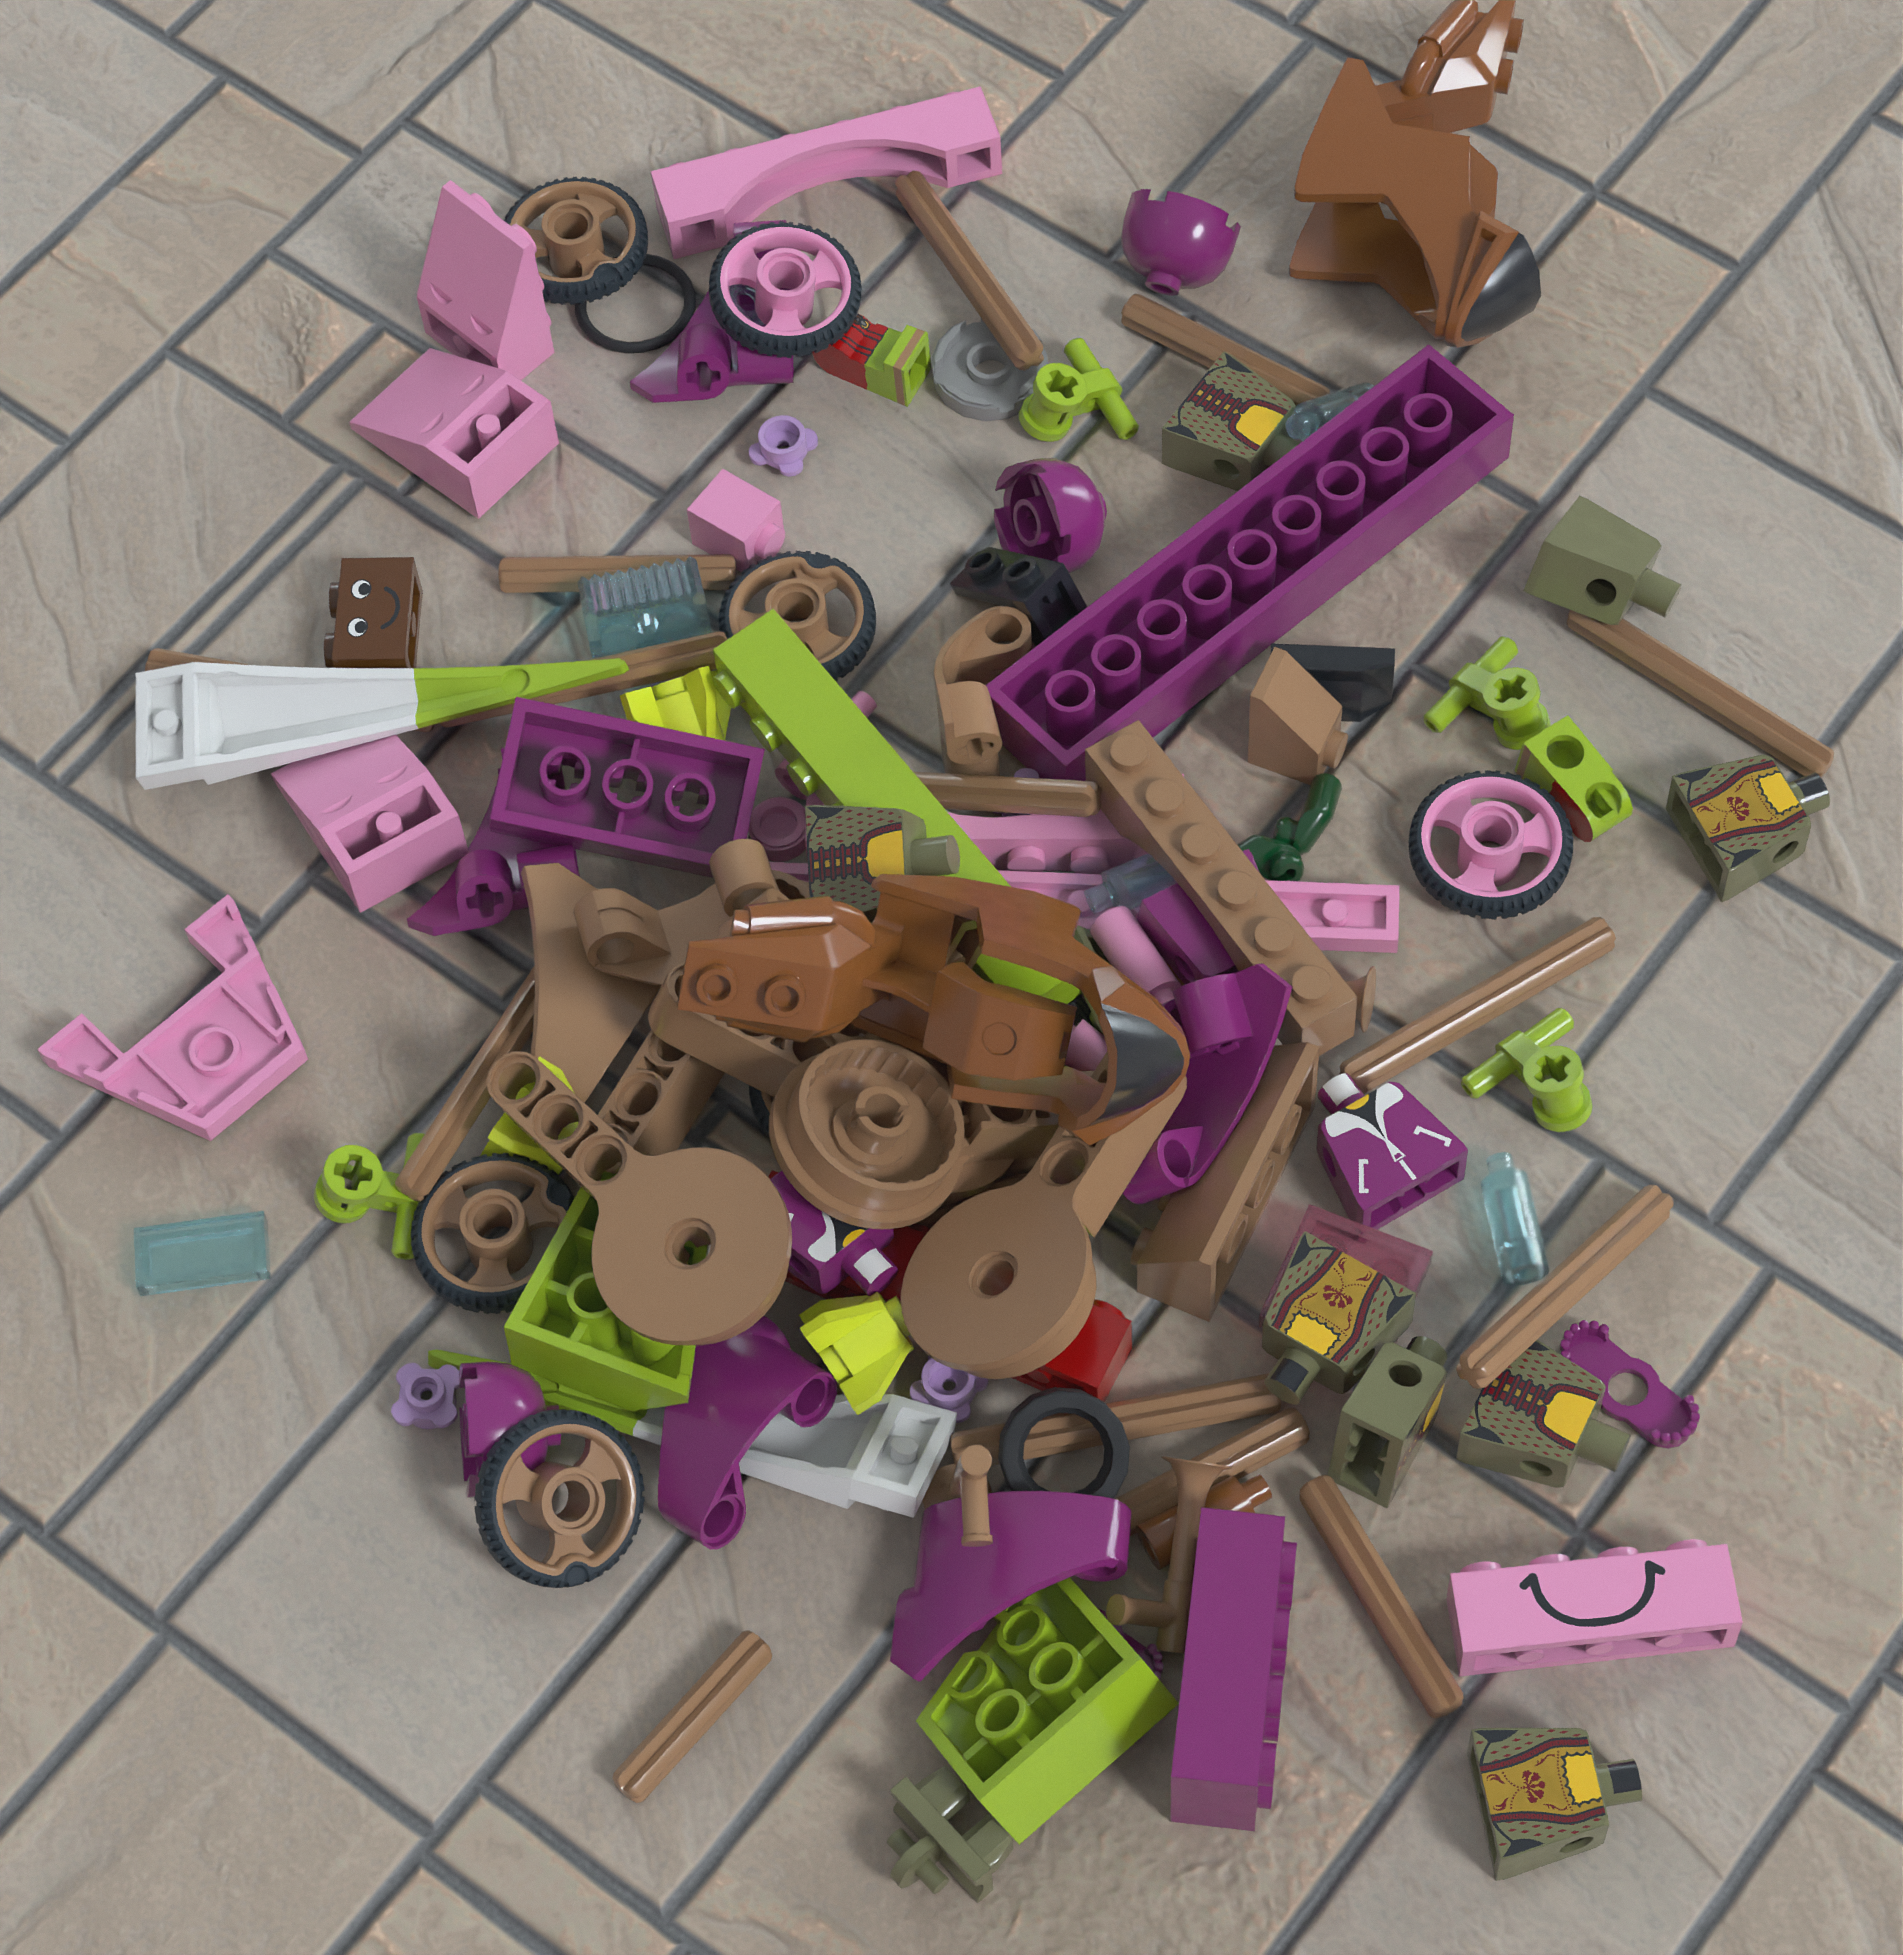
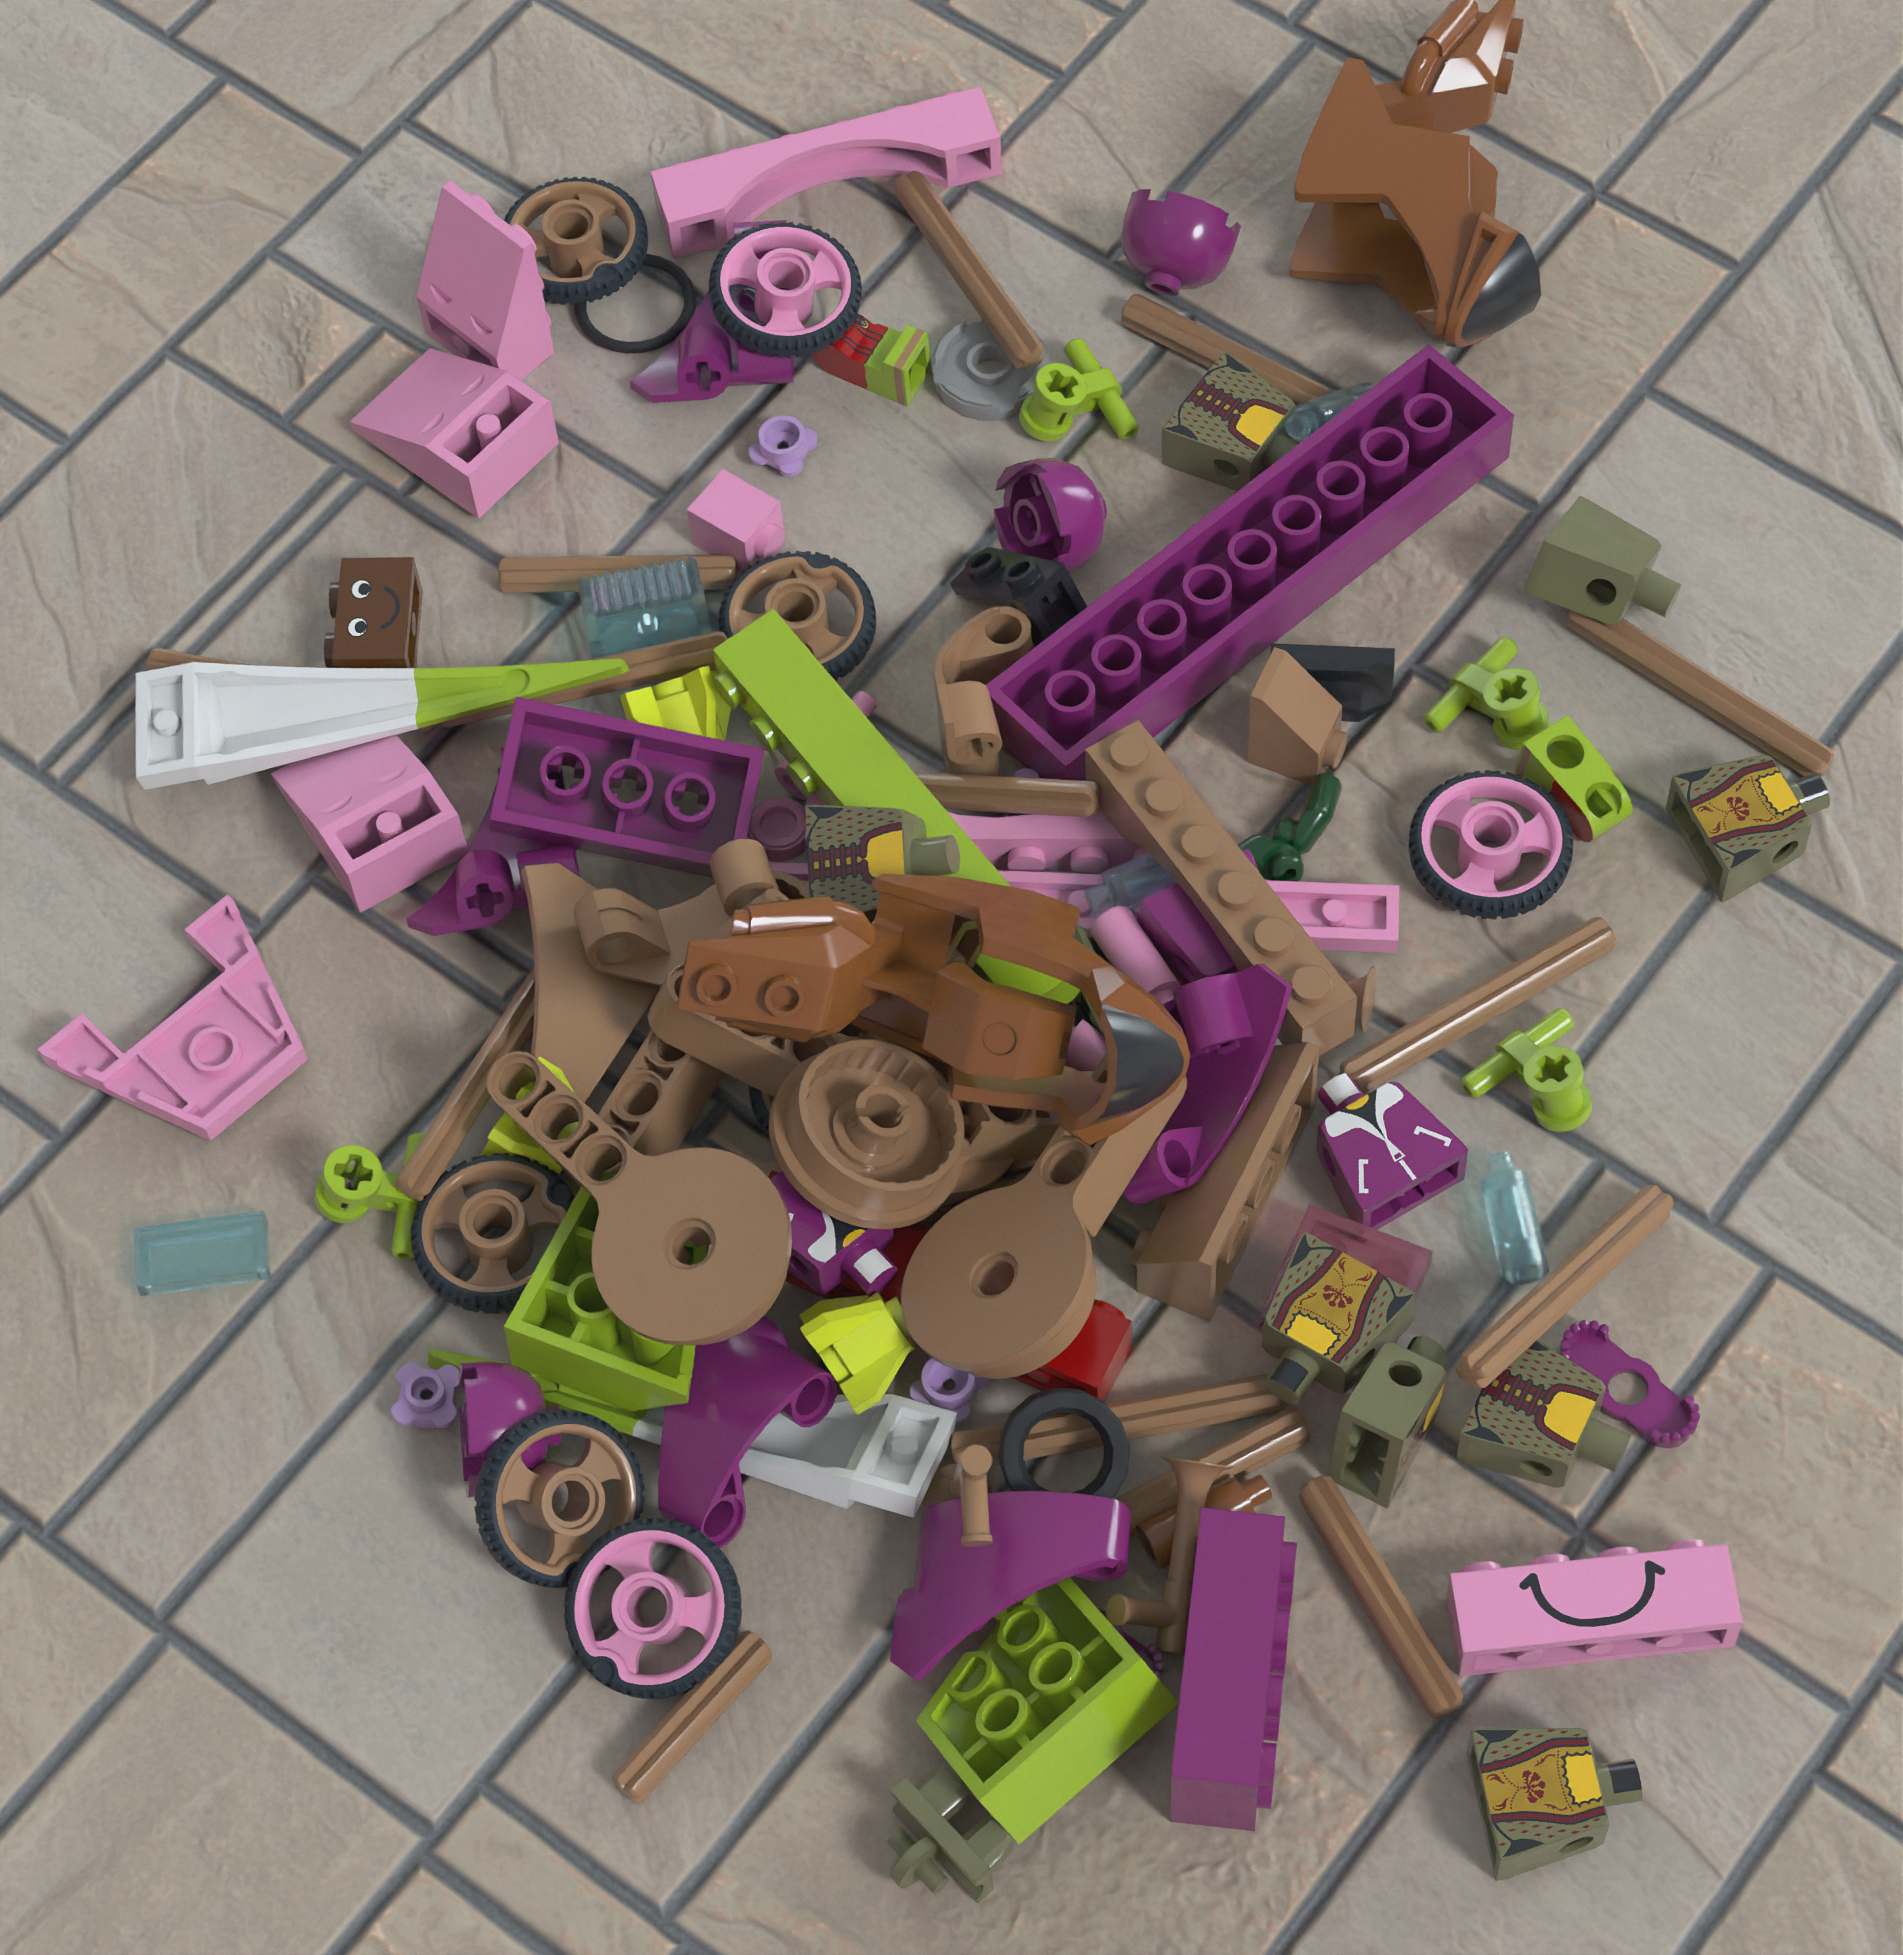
none -> bright pink wheel [564,1518,742,1699]

